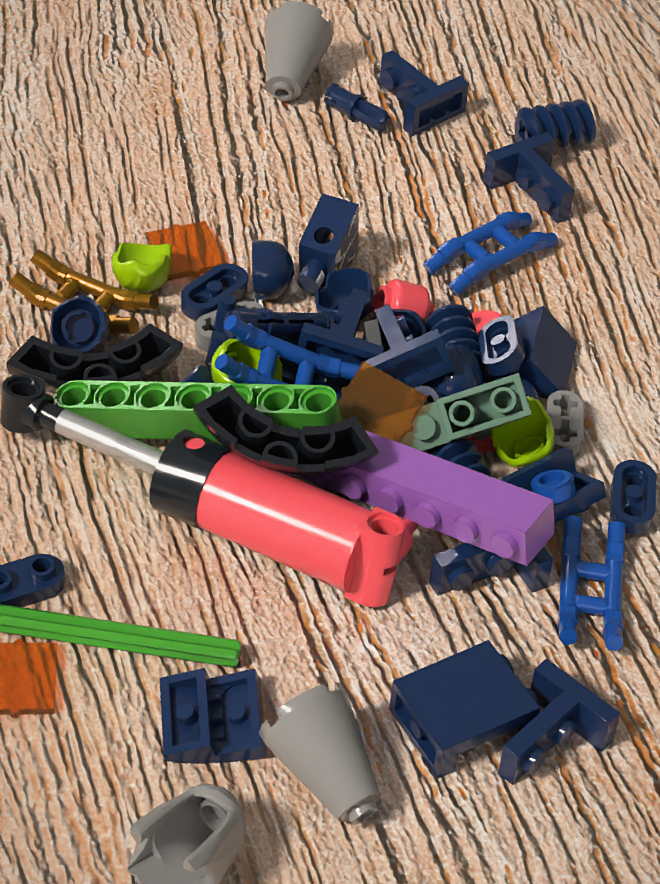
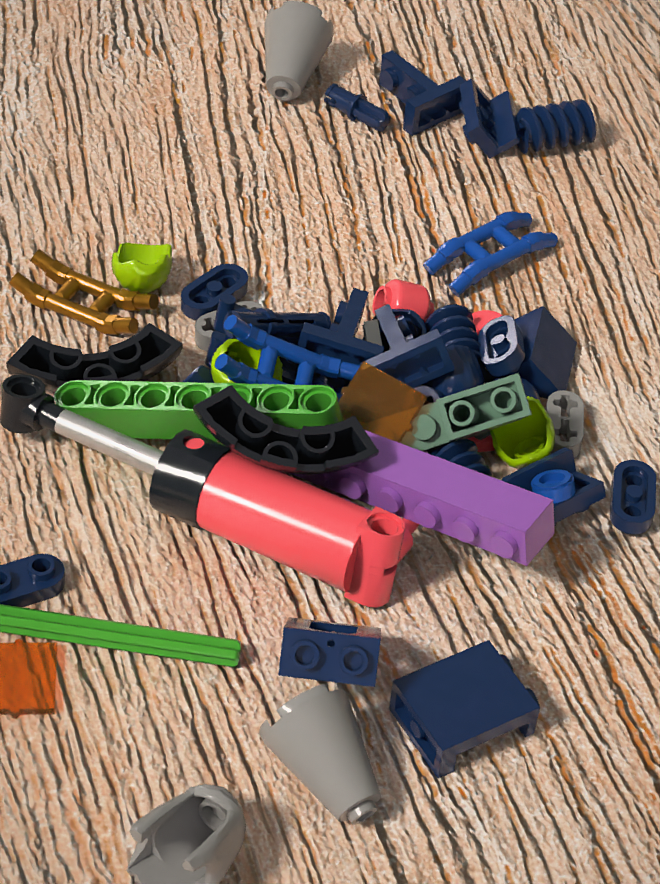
dark blue hair [50,295,112,354] -> none
clear orange piece [145,221,227,281] -> none
dark blue slope [159,668,267,764] -> none
dark blue hair [252,240,294,300] -> none
dark blue torso [297,193,359,293] -> none
dark blue hair [315,267,375,324] -> none
dark blue bracket [429,543,553,596] -> none
dark blue bracket [483,132,575,223] -> none
dark blue bracket [498,658,621,785] -> none
blue piece [558,516,626,651] -> none
none -> dark blue panel [278,617,381,687]
none -> dark blue bracket [459,78,520,158]

